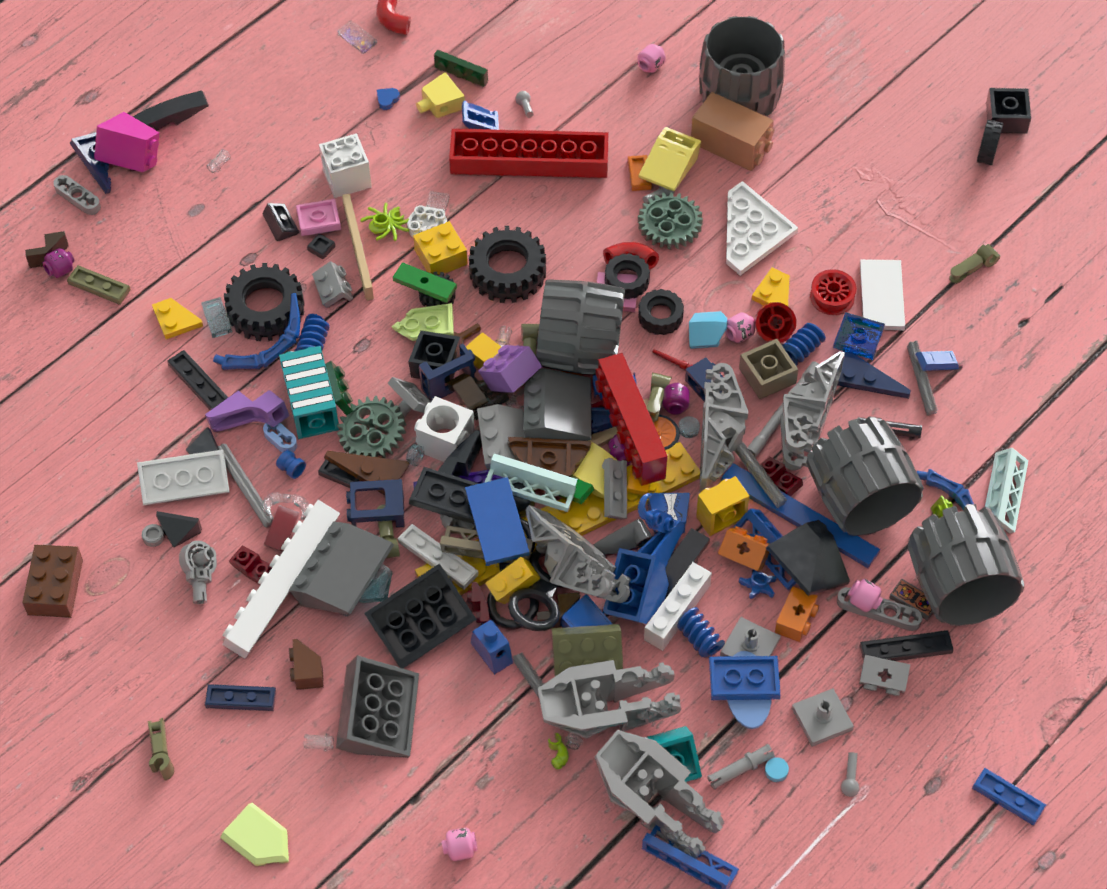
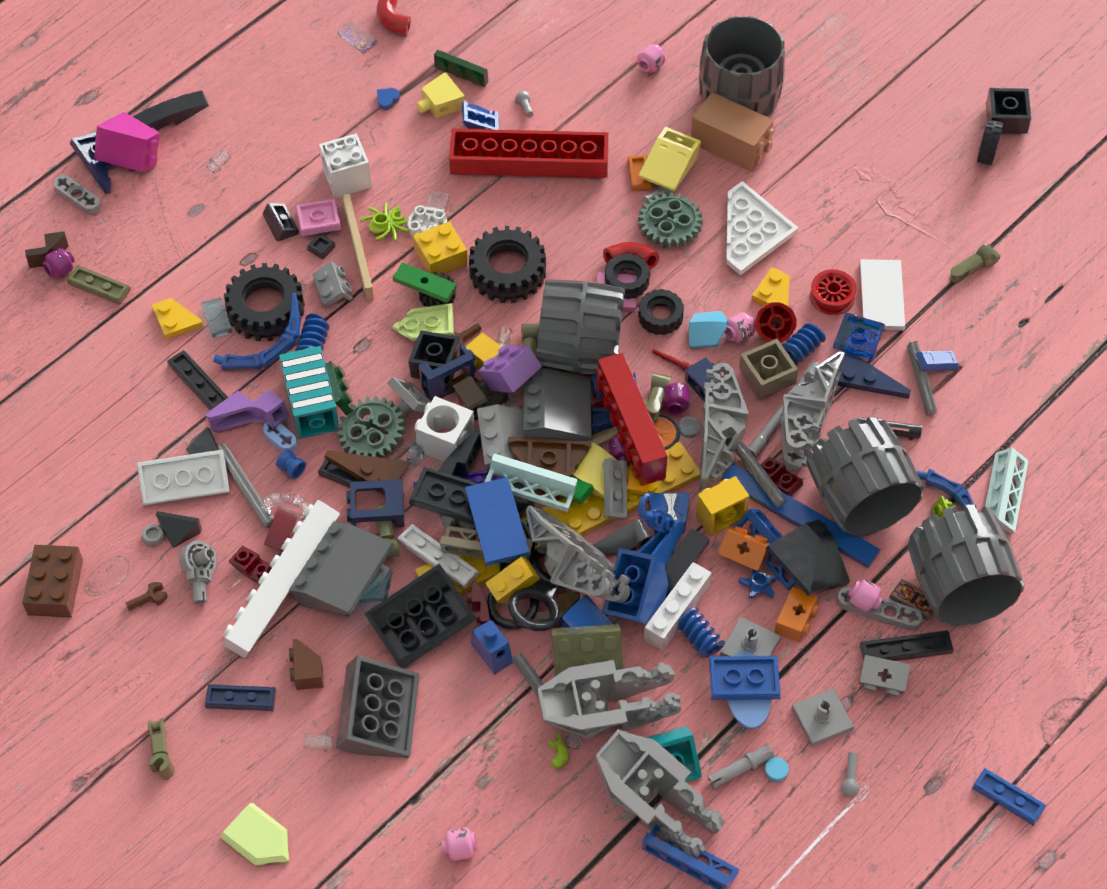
none -> reddish brown bar [125,582,168,610]

